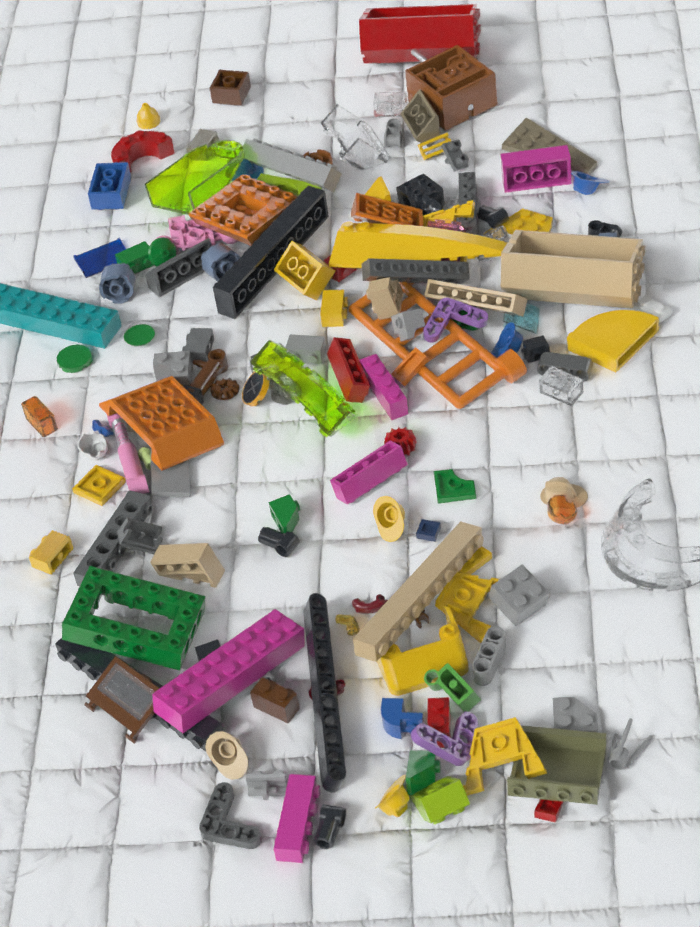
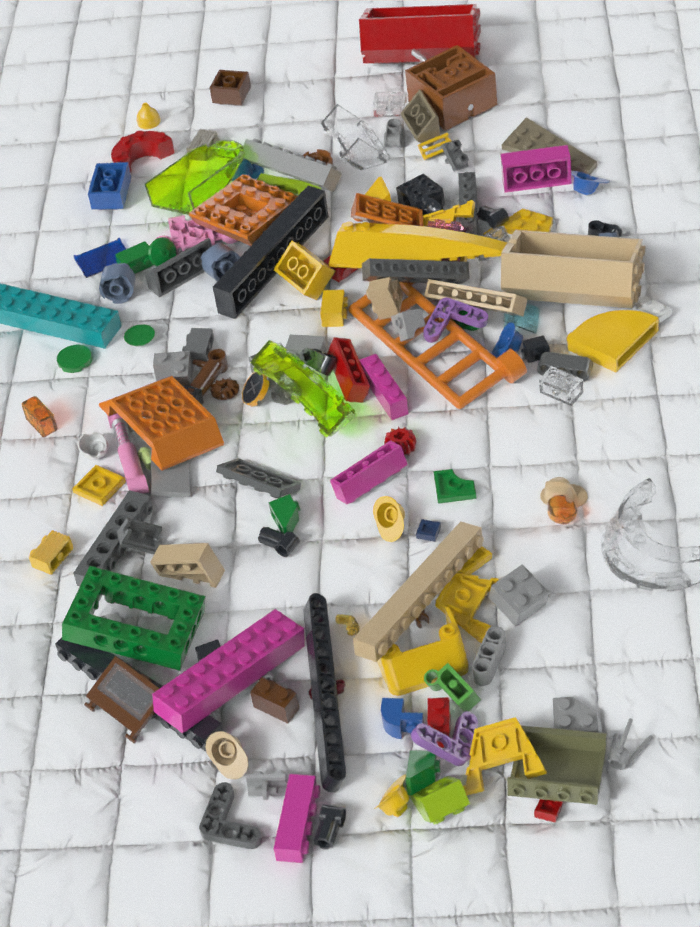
blue piece [92,419,114,437] -> none
dark red piece [352,594,388,614] -> none
orange tile [391,347,430,386] -> none
none -> dark grey plate [216,458,301,498]
none -> piece [300,348,337,376]

